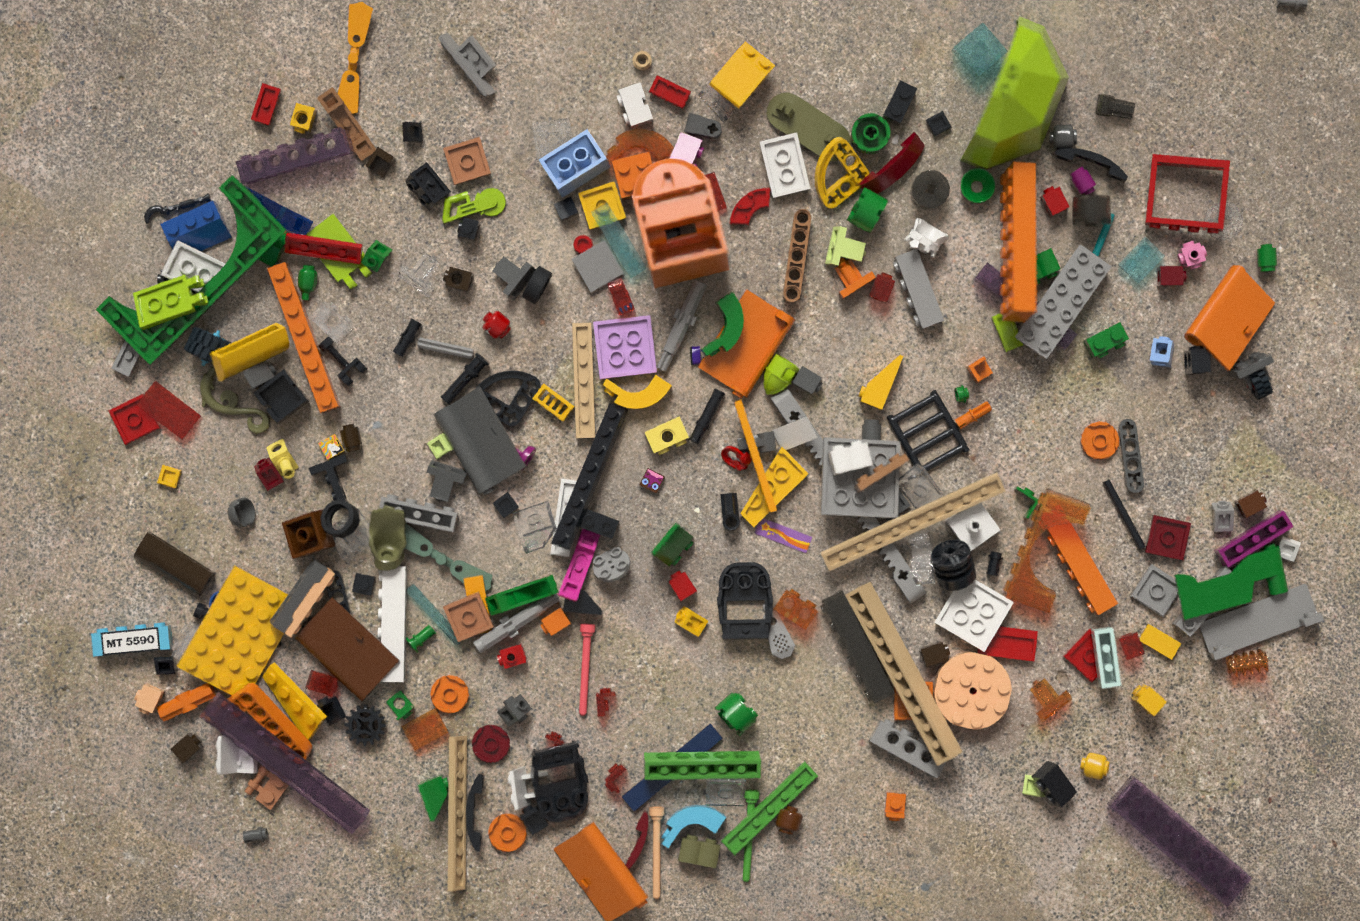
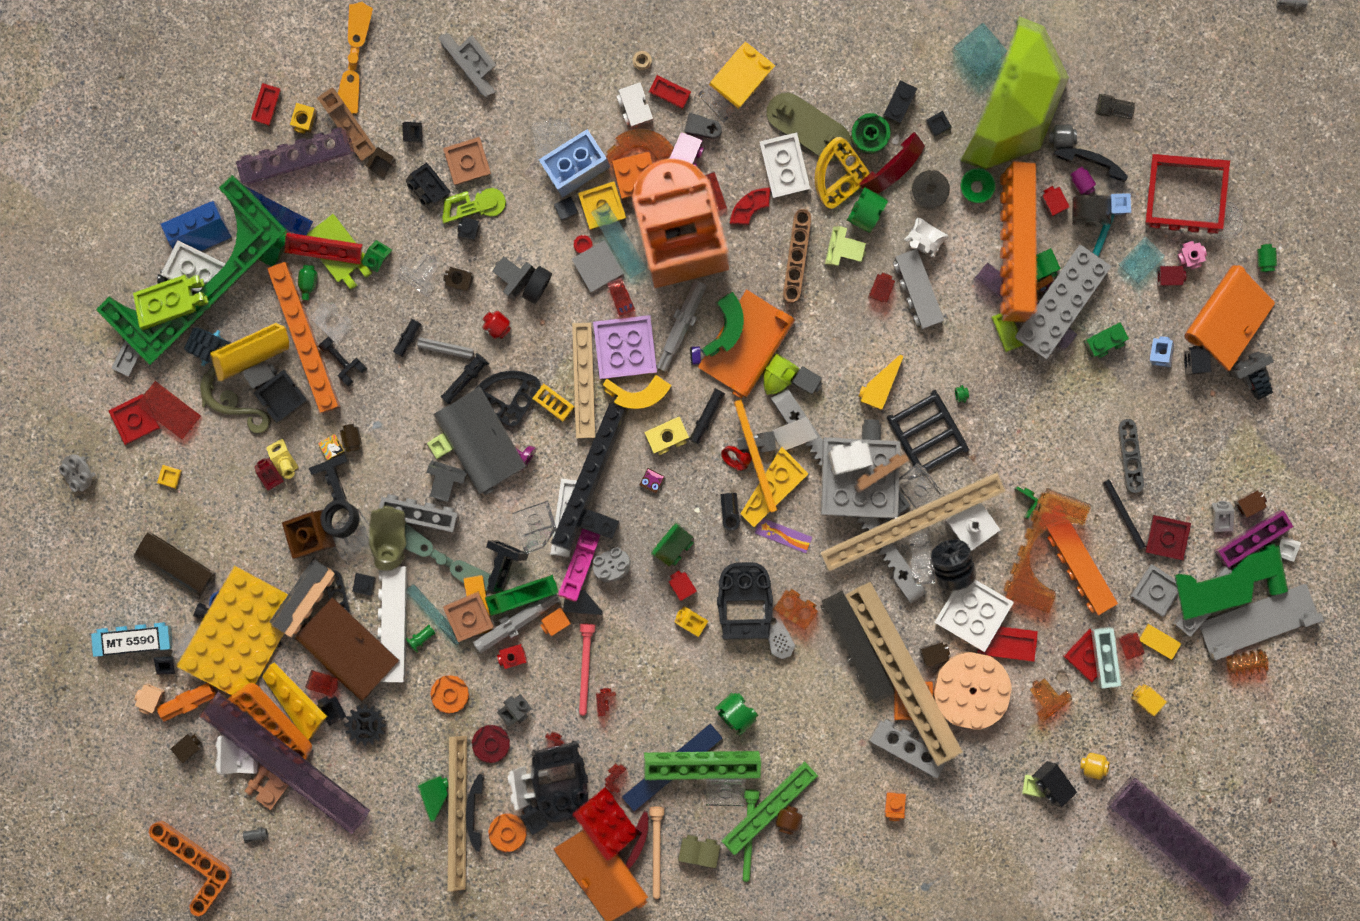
black piece [144,193,211,224] -> none
dark grey hair [227,498,255,528] -> none
green bracket [386,690,415,721] -> none
clear orange plate [401,708,449,751] -> none
black plate [493,492,519,518] -> none
medium azure arch [661,805,726,848] -> none
orange piece [834,258,876,299] -> none
orange axle [954,401,992,430] -> none
orange panel [966,356,993,383] -> none
black pin [986,551,1003,576] -> none
orange tile [1080,421,1119,460] -> none
none -> light grey plate [59,454,96,492]
none -> orange beam [149,821,232,916]
none -> black bracket [486,540,529,592]
none -> red plate [573,787,639,861]
none -> reddish brown tile [1036,275,1055,296]
none -> light blue brick [1108,193,1131,215]

